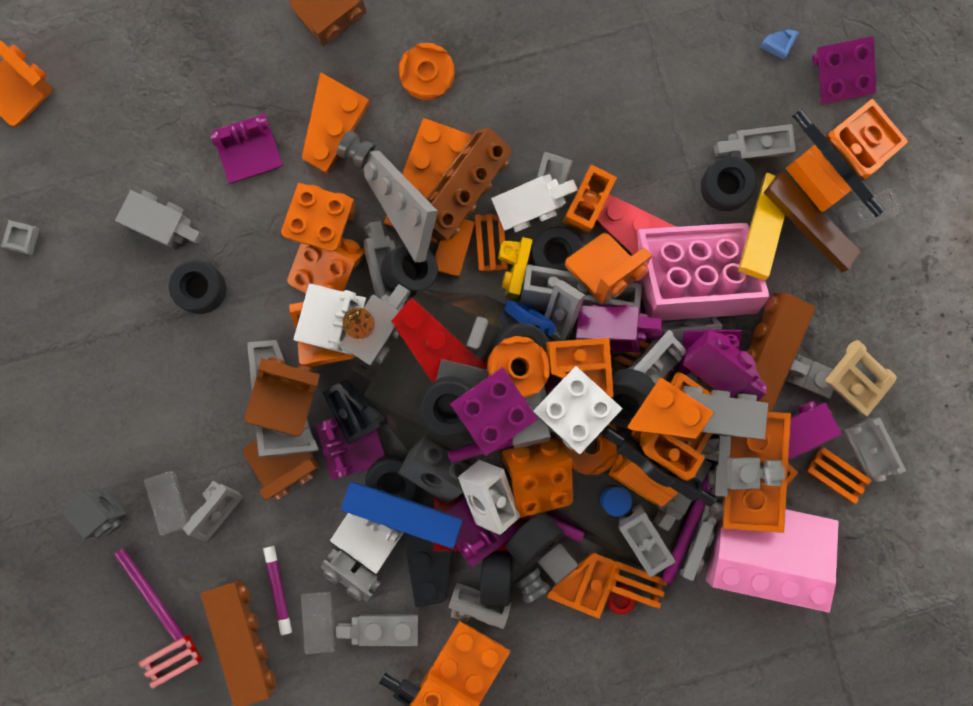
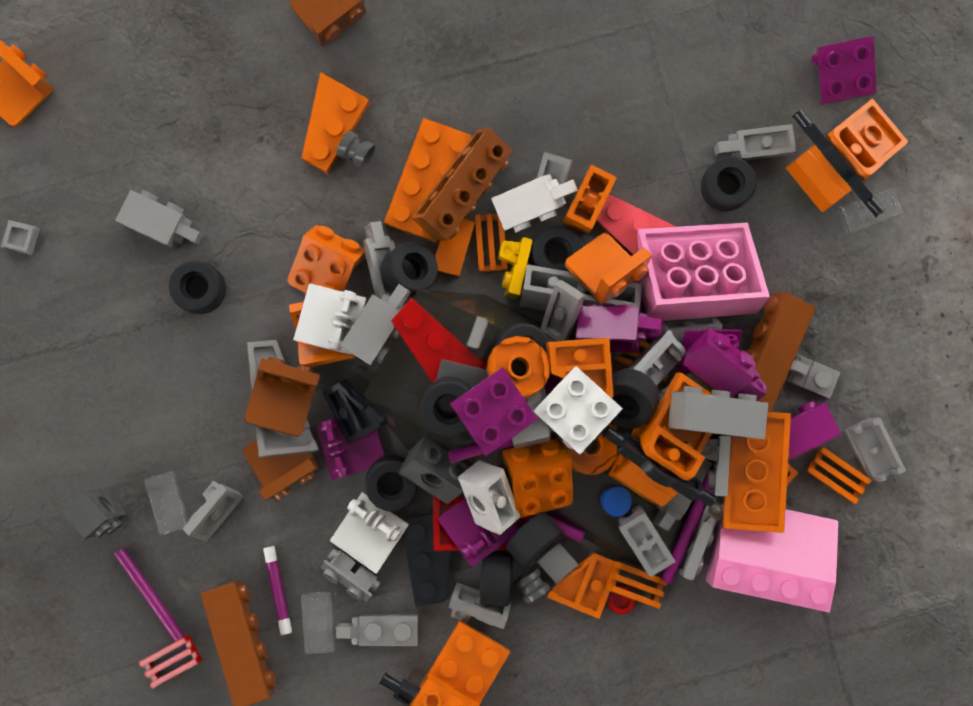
magenta hinge [211,113,283,184] -> none
orange bracket [281,182,356,252] -> none
blue tile [341,481,464,549] -> none
clear orange tile [343,308,375,339] -> none
light grey wing [364,151,438,263] -> none
orange tile [399,43,455,100] -> none
blue tile [504,300,557,336] -> none
orange wing [627,377,715,439] -> none
light grey plate [727,457,785,489] -> none
yellow tile [738,173,785,281] -> none
medium blue tile [759,29,799,60] -> none
reddish brown tile [763,171,861,273] -> none
tan plate [825,340,897,417] -> none

